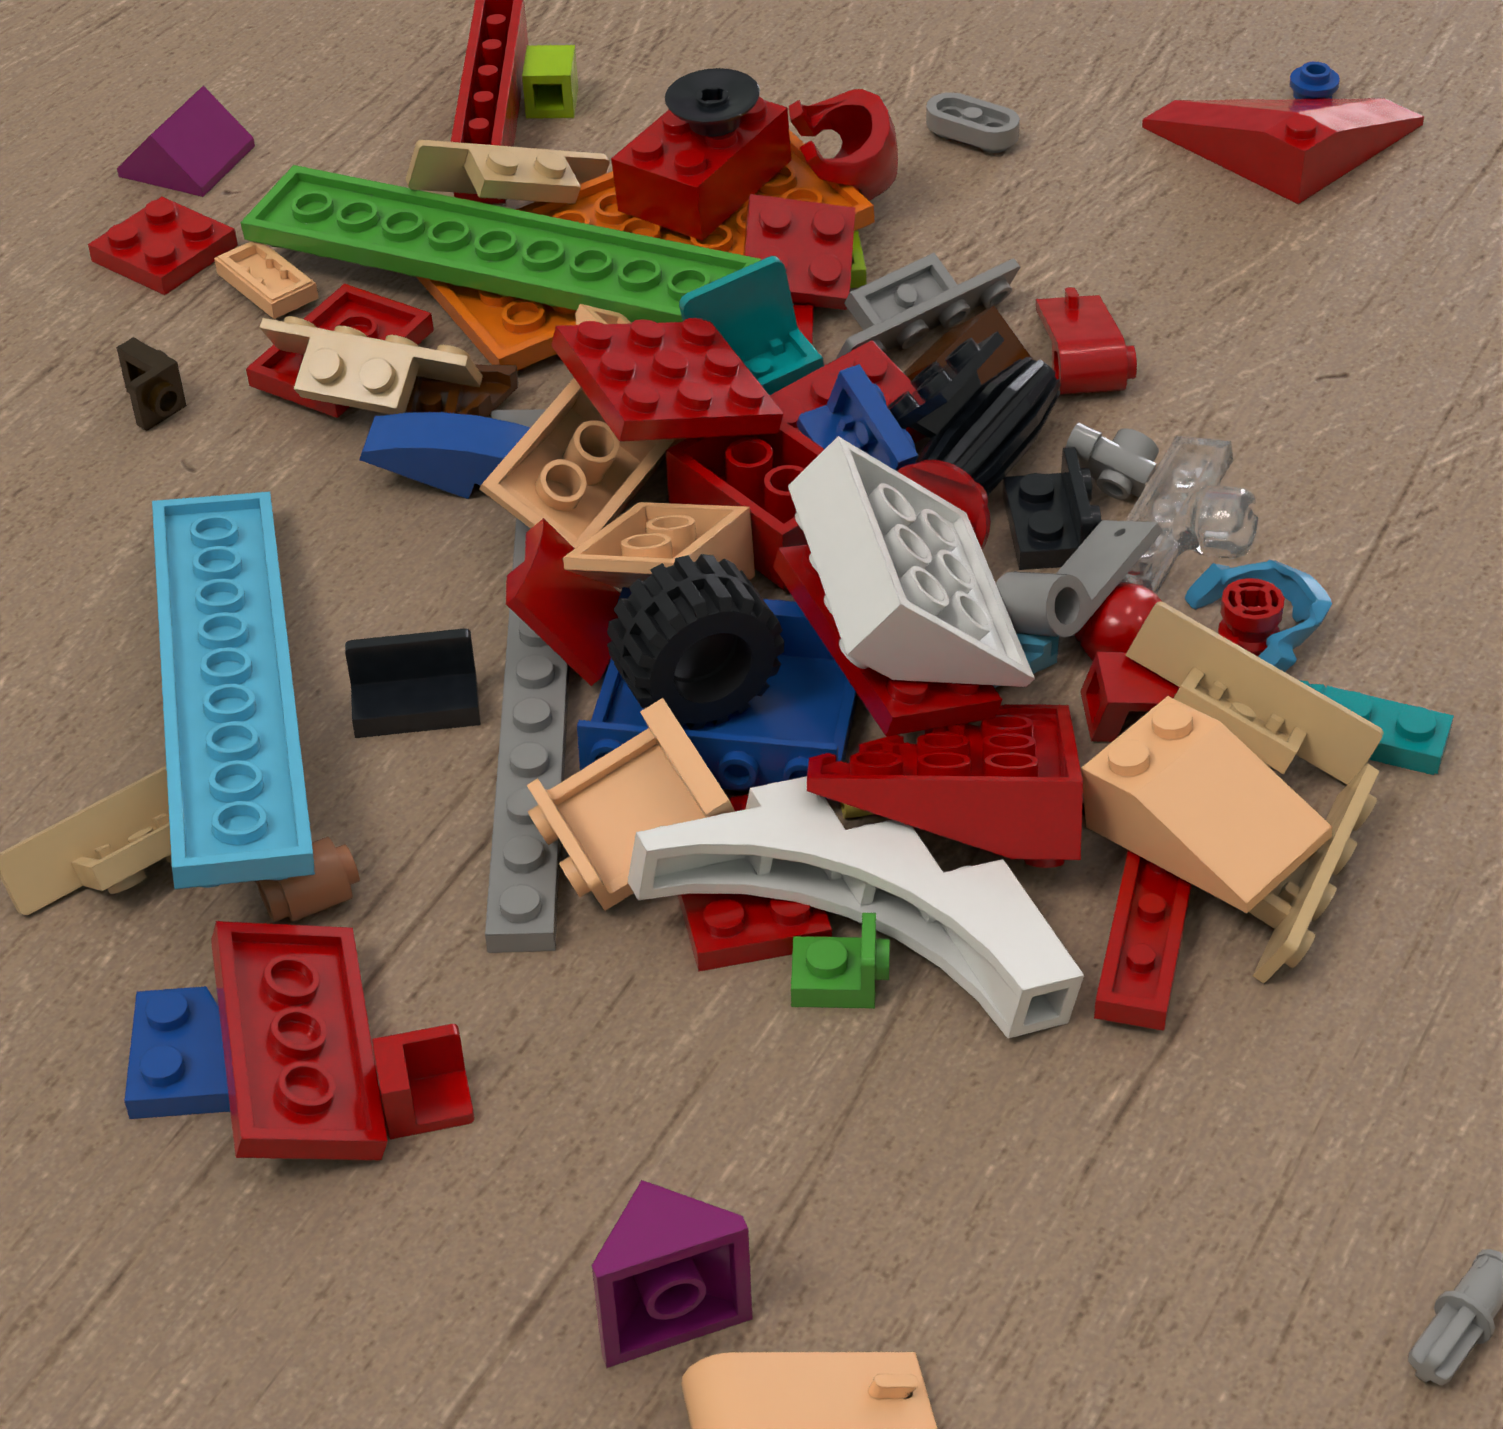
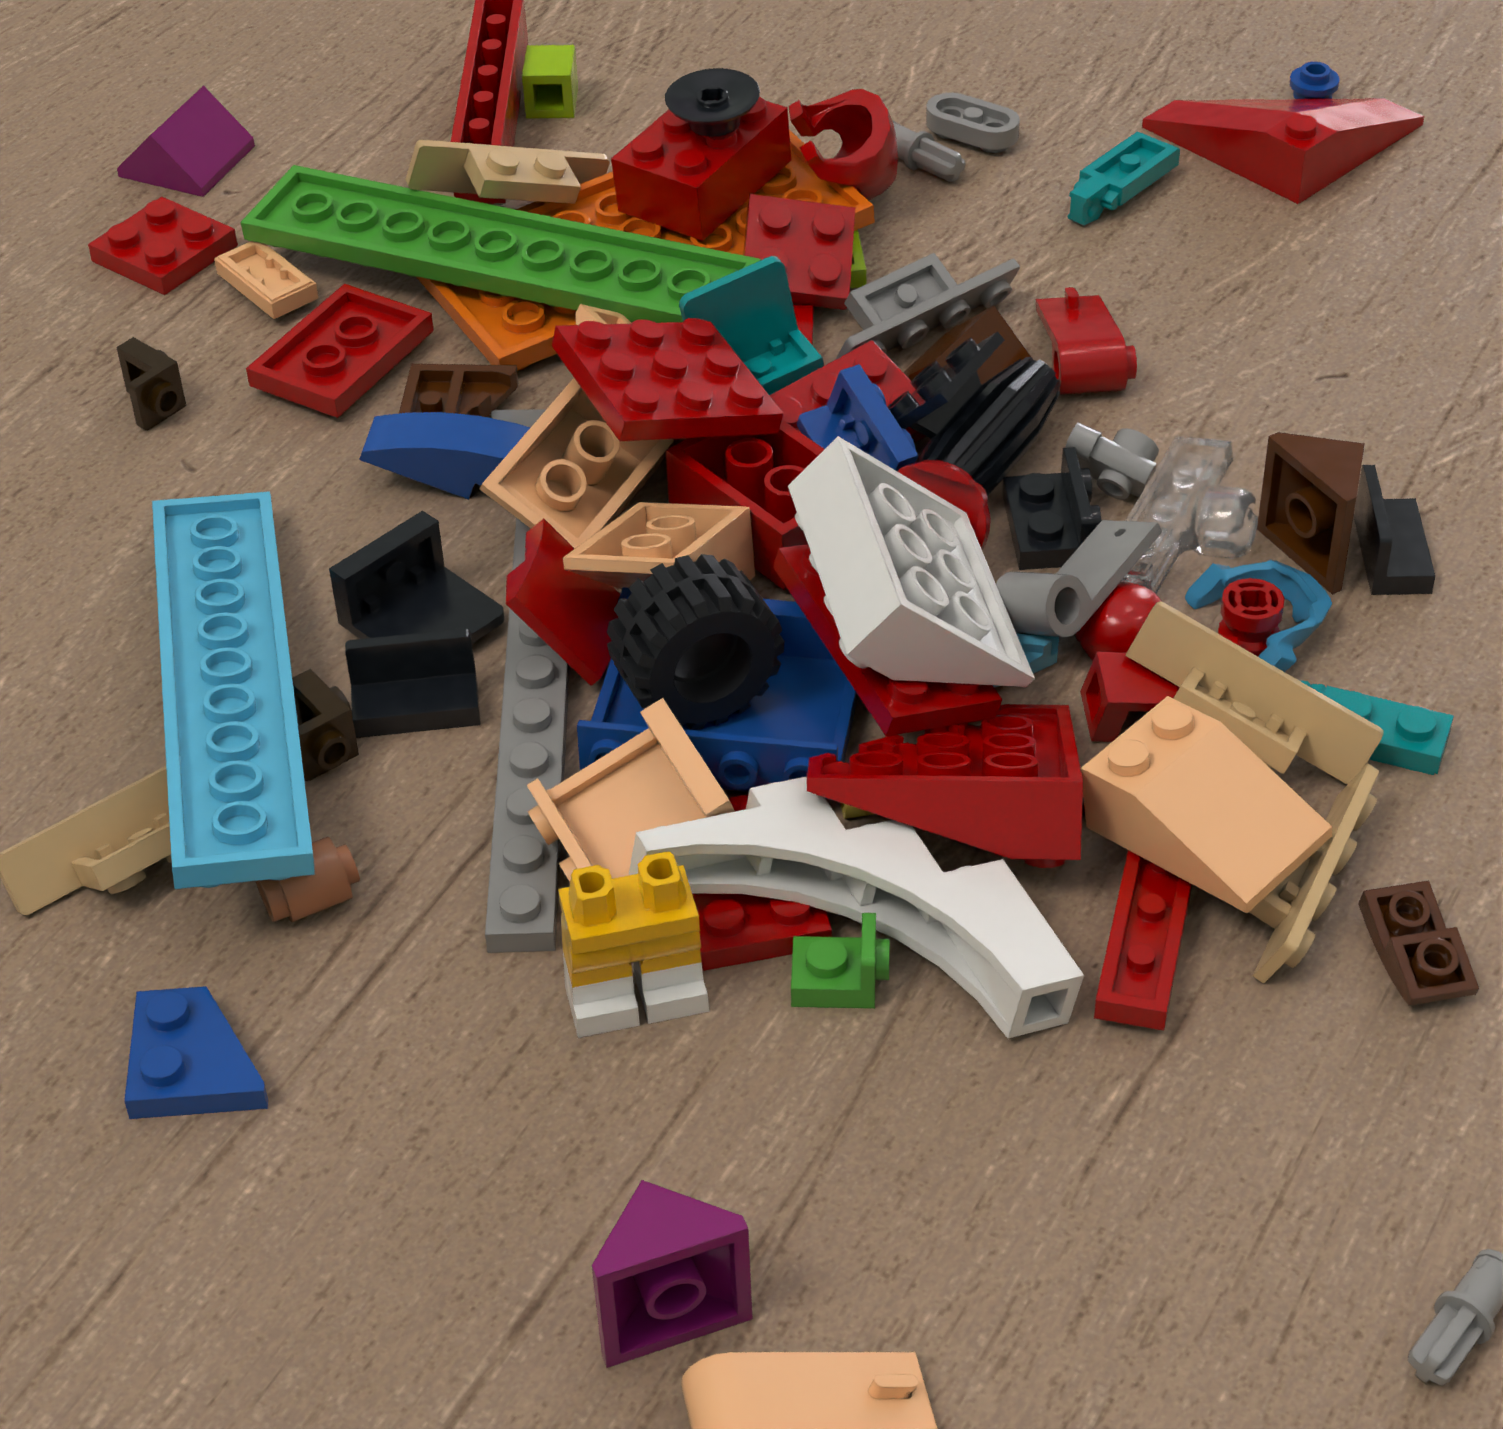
red plate [211,921,388,1160] -> none
tan bracket [259,316,483,414] -> none
red panel [372,1024,475,1140] -> none
none -> dark brown bracket [292,669,359,781]
none -> black bracket [329,511,505,644]
none -> yellow hips [558,851,710,1038]
none -> light grey axle [892,120,965,182]
none -> teal hinge [1068,131,1180,226]
none -> reddish brown slope [1257,432,1365,595]
none -> black panel [1354,465,1435,595]
none -> reddish brown slope [1358,880,1479,1006]

